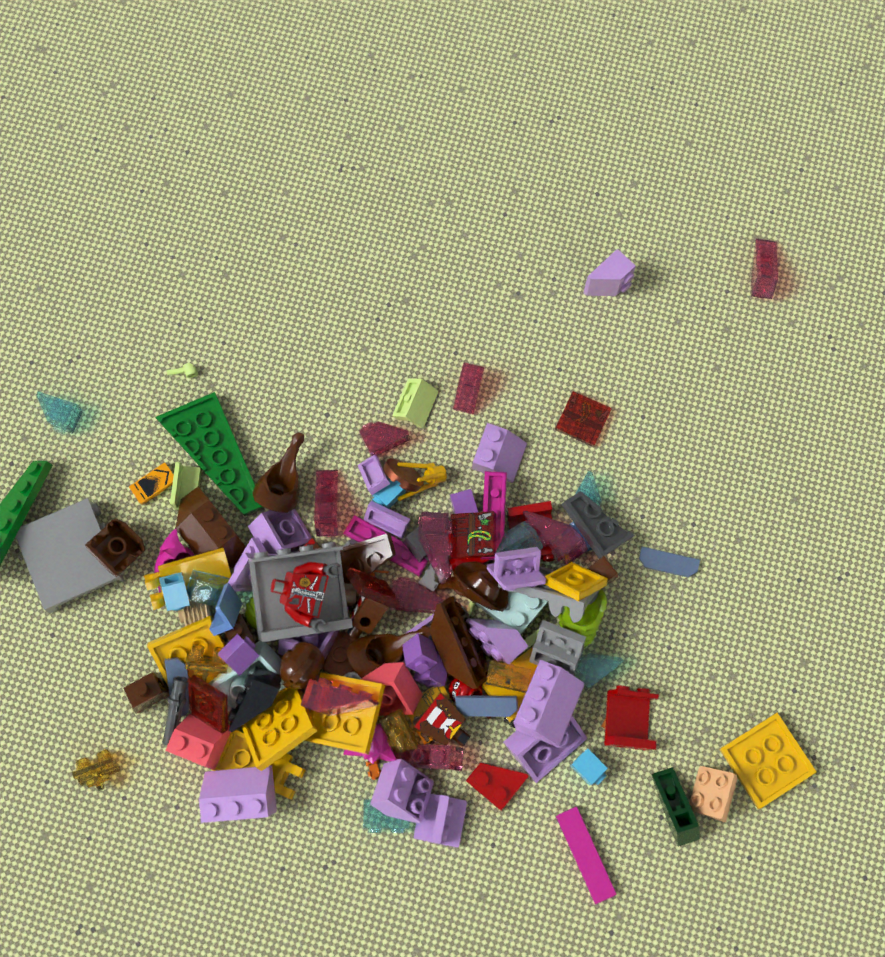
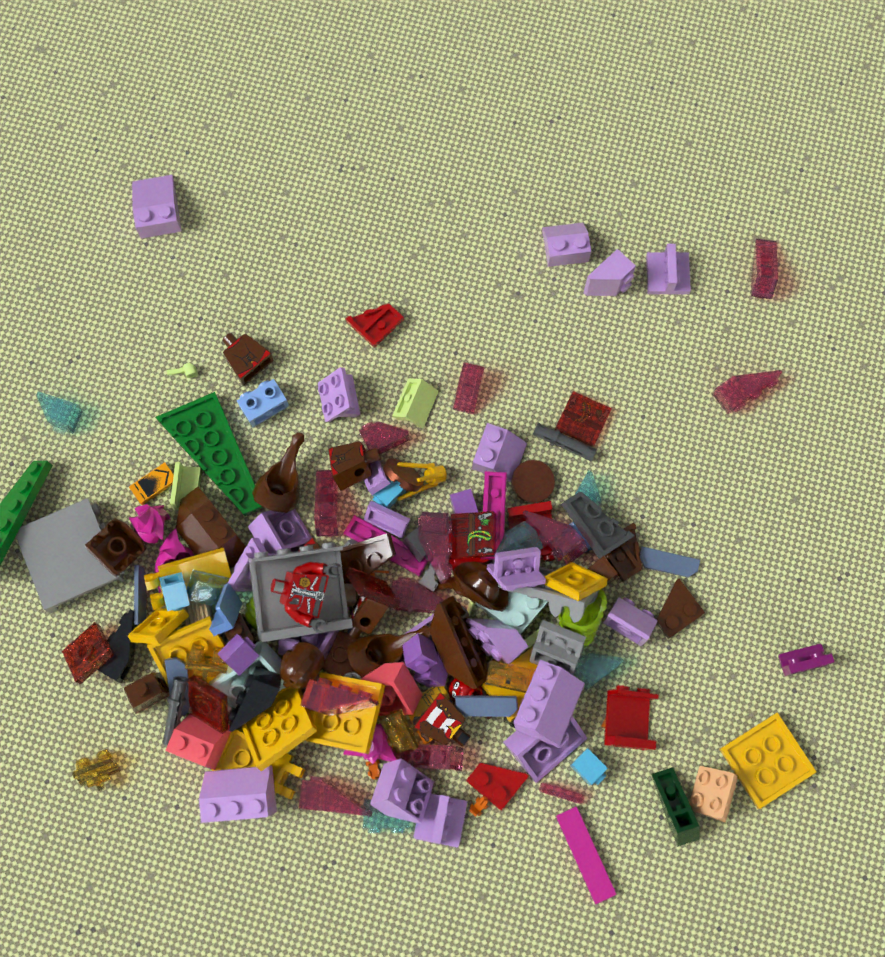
none -> clear red tile [62,622,114,685]
none -> black slope [93,609,137,683]
none -> dark pink hair [128,504,171,544]
none -> yellow tile [128,608,189,644]
none -> lavender slope [132,175,182,238]
none -> sand blue piece [134,565,147,626]
none -> reddish brown torso [222,333,274,386]
none -> light blue brick [237,379,289,428]
none -> clear pink slope [299,776,372,817]
none -> lavender bracket [318,367,360,422]
none -> reddish brown torso [328,441,381,491]
none -> red wing [345,303,404,348]
none -> orange piece [469,796,488,817]
none -> copper tile [511,460,555,504]
none -> dark grey pin [533,422,597,462]
none -> clear pink tile [539,783,585,805]
none -> lavender slope [542,223,591,267]
none -> lavender slope [603,597,658,646]
none -> reddish brown wing [605,522,642,582]
none -> lavender bracket [646,244,691,294]
none -> reddish brown wing [656,578,705,639]
none -> clear pink slope [712,370,783,414]
none -> magenta bracket [778,644,835,677]

